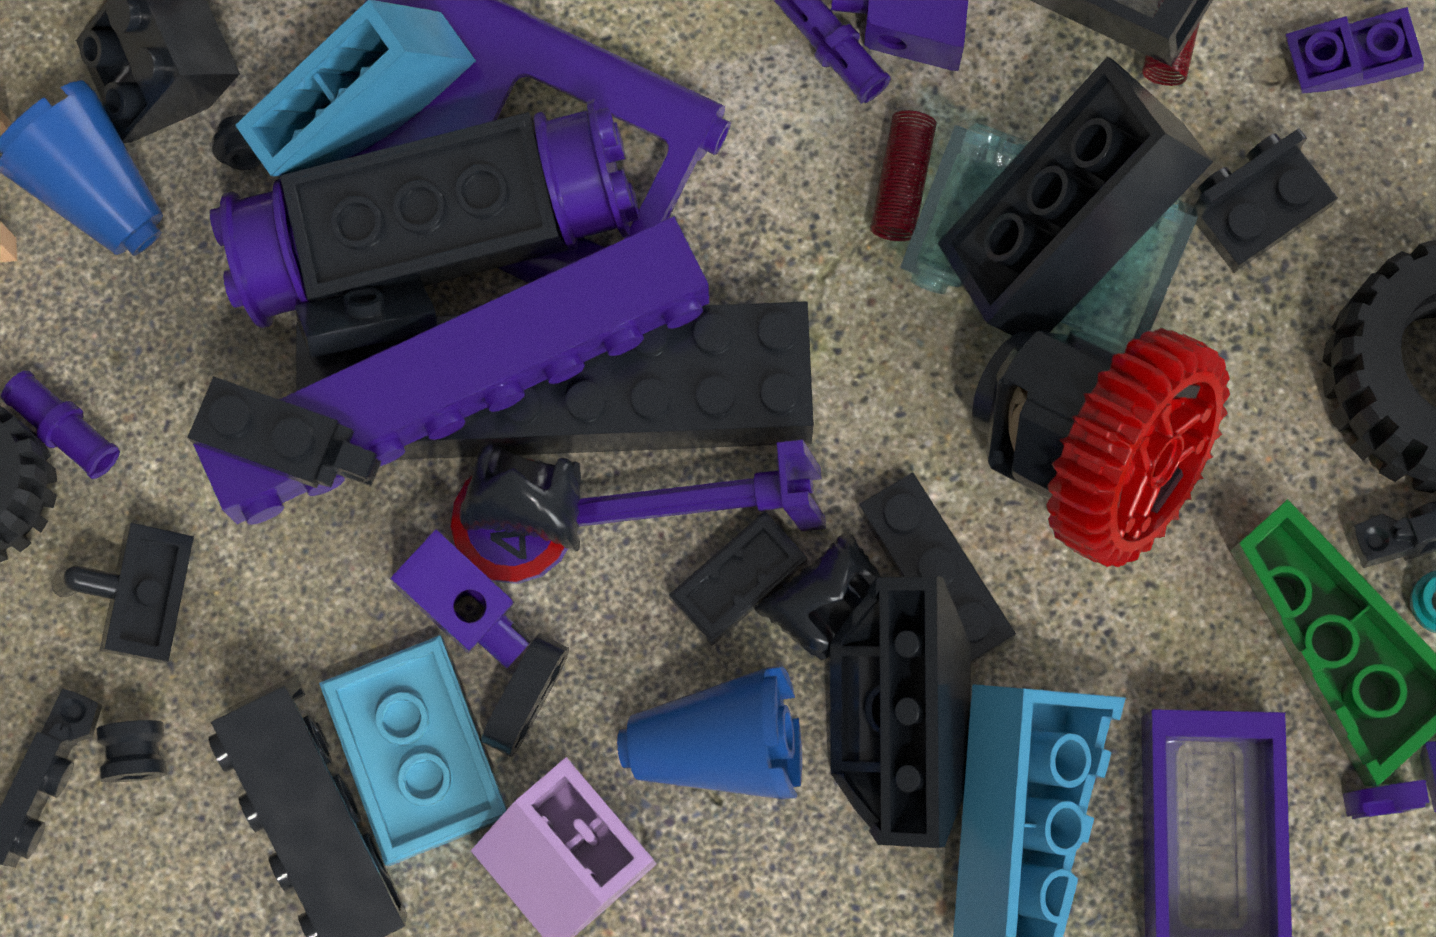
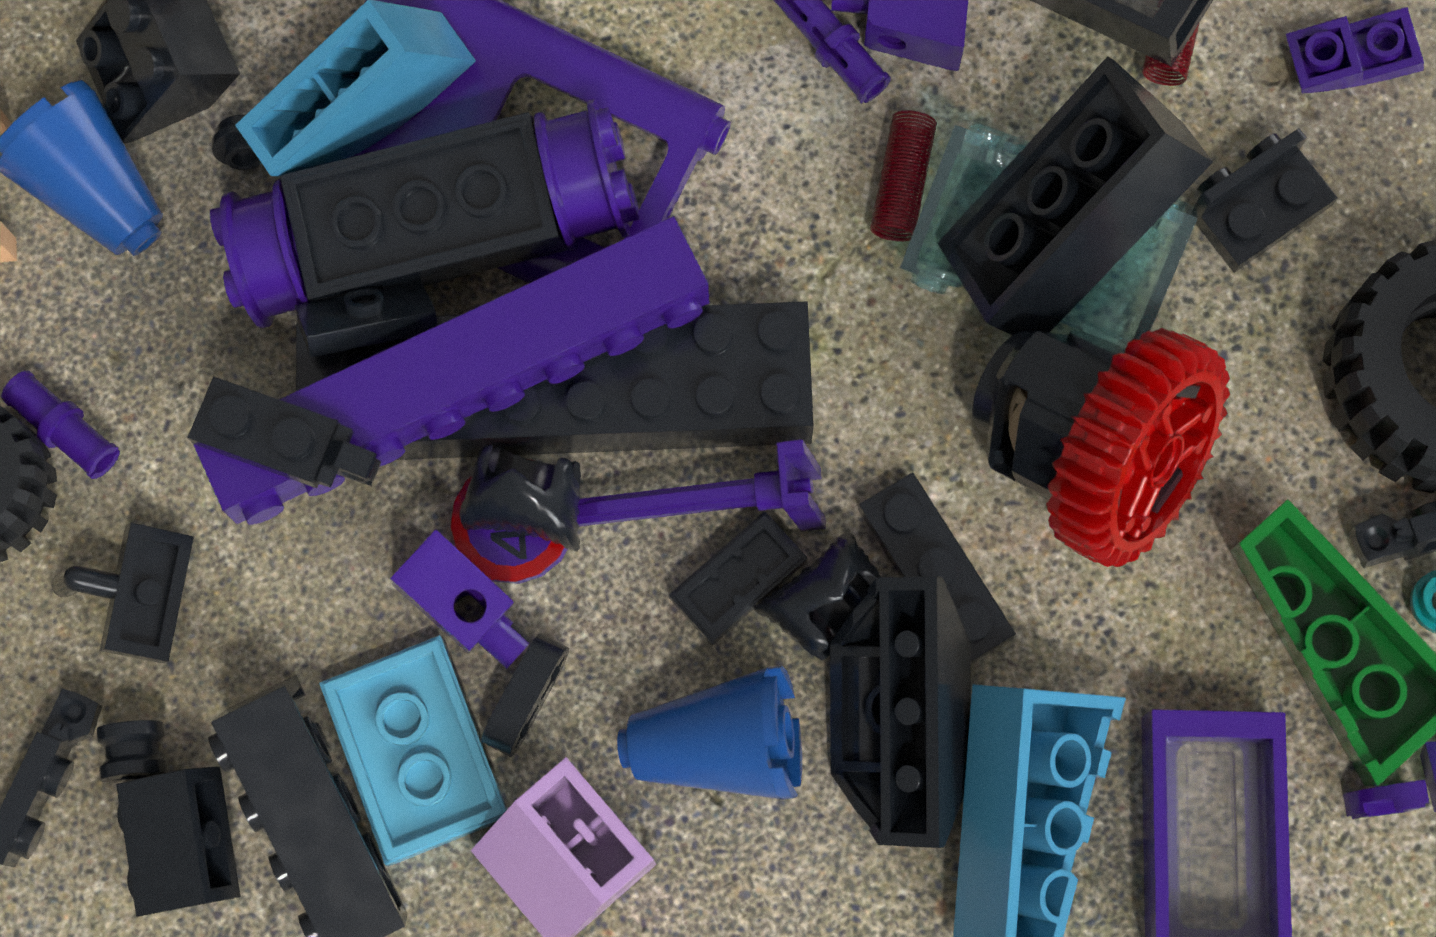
none -> black brick [116,766,241,917]

